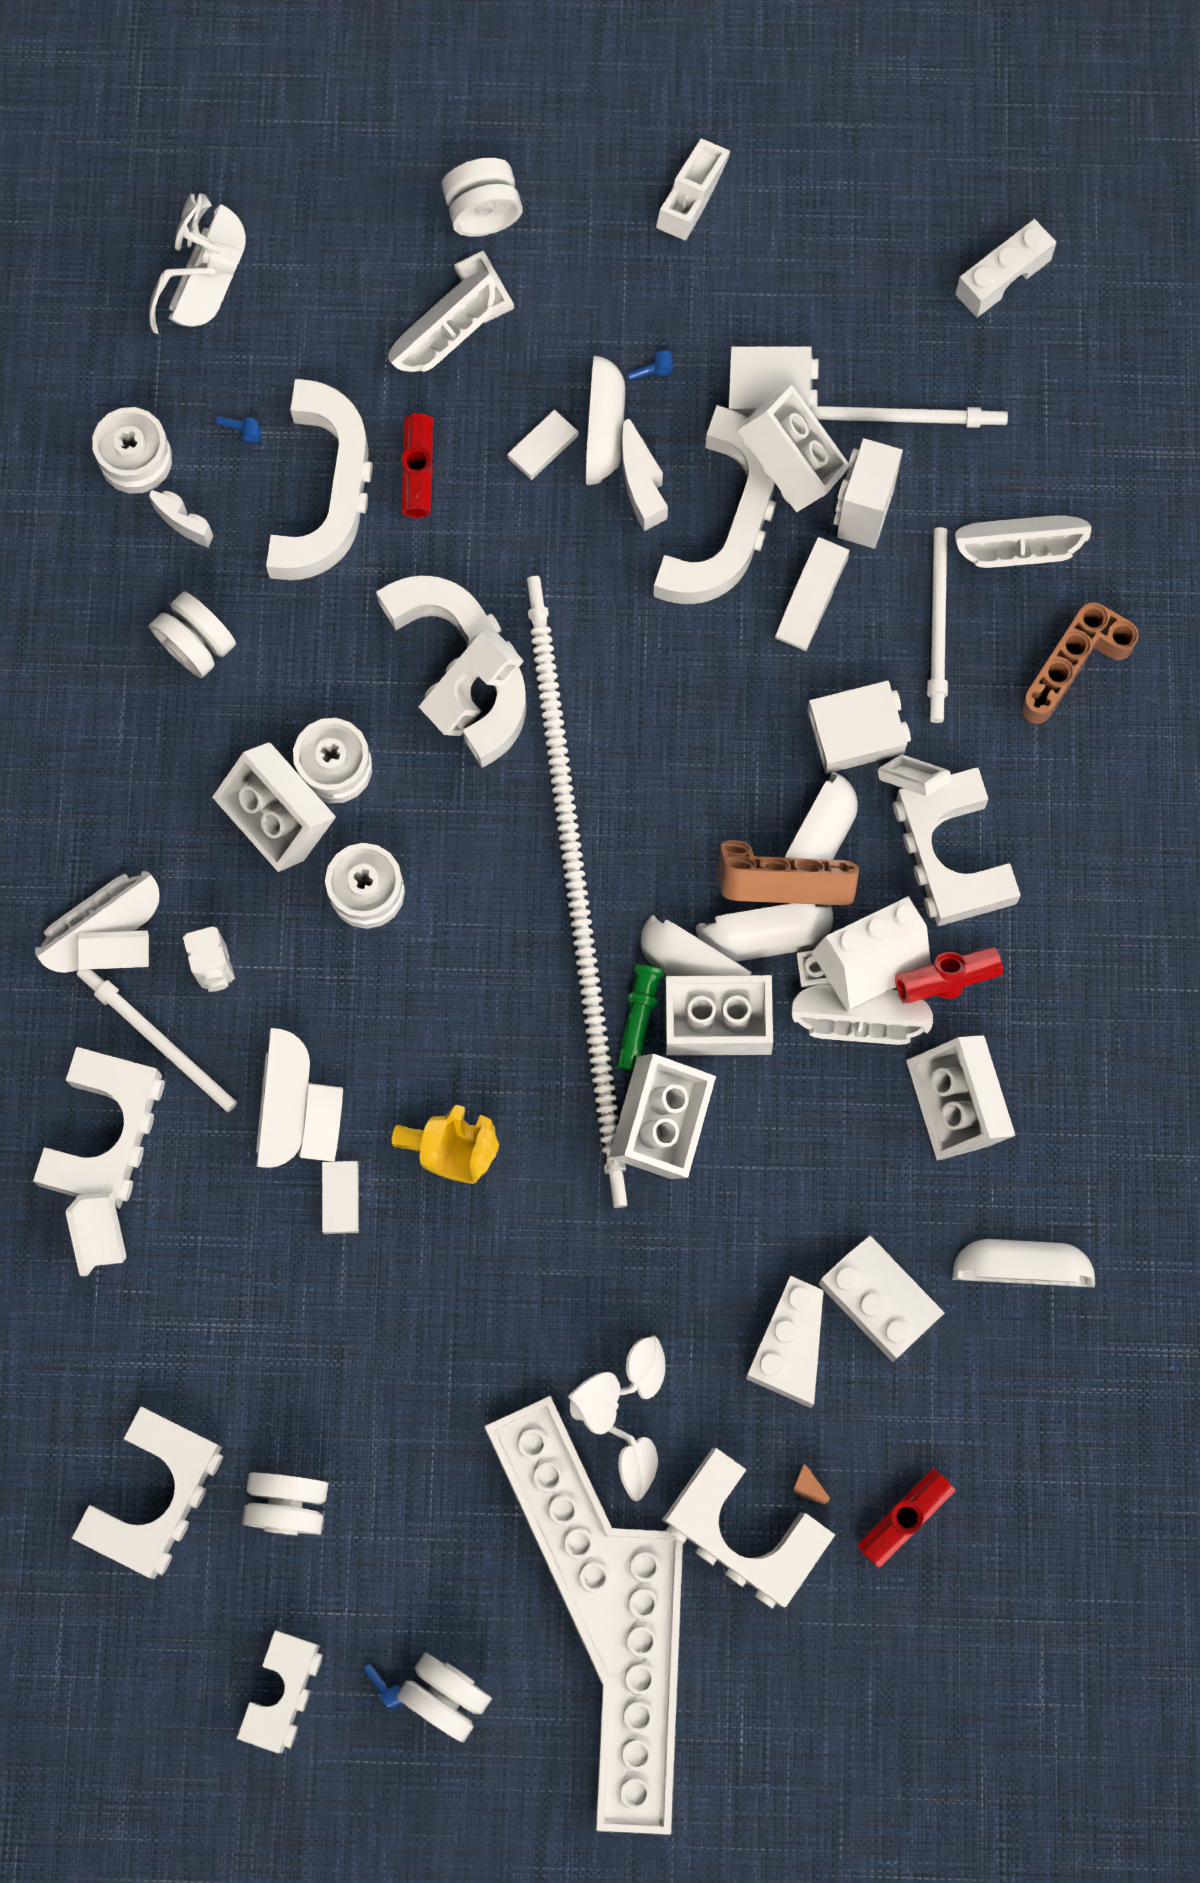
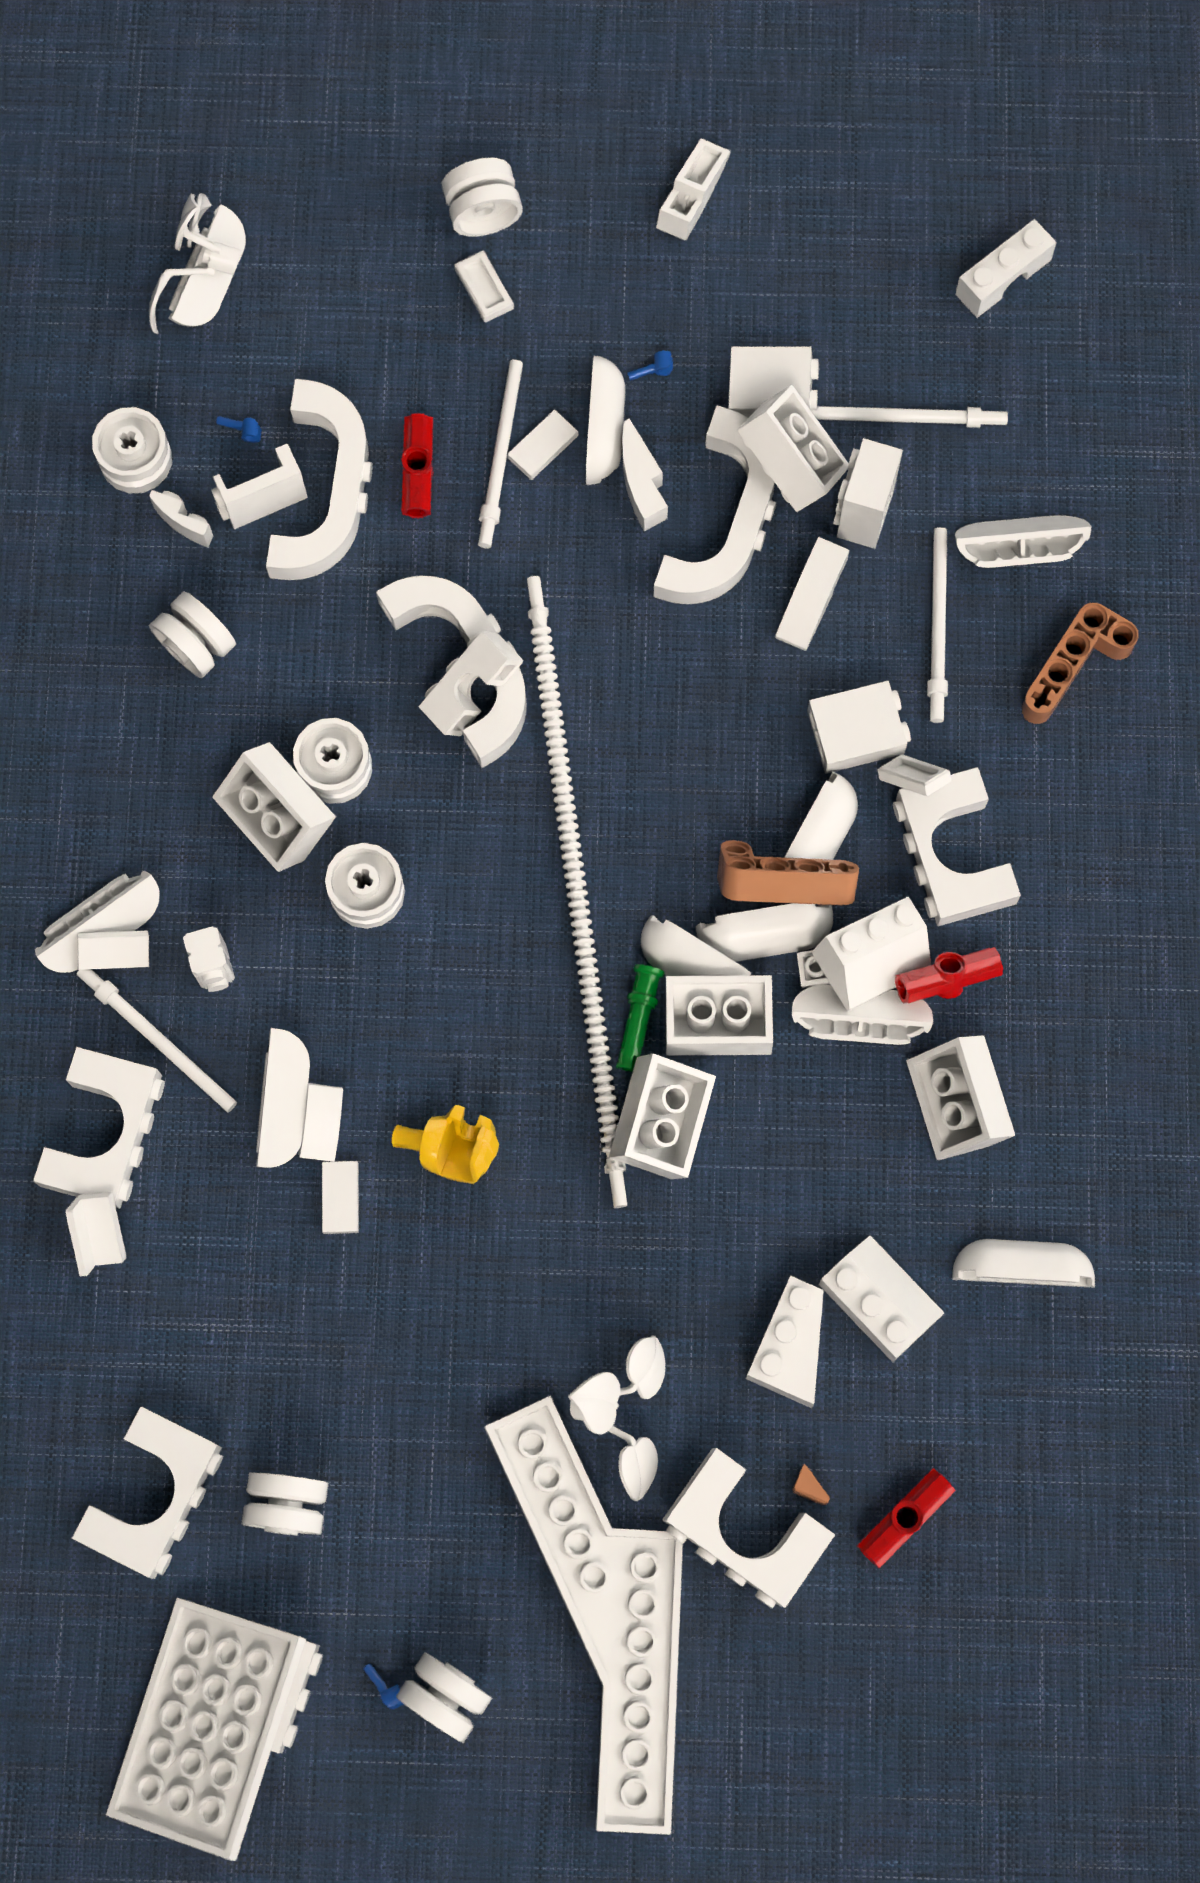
white brick [388,271,496,372] -> none
none -> white plate [106,1598,306,1861]
none -> white panel [211,444,308,529]
none -> white bar [478,360,523,548]

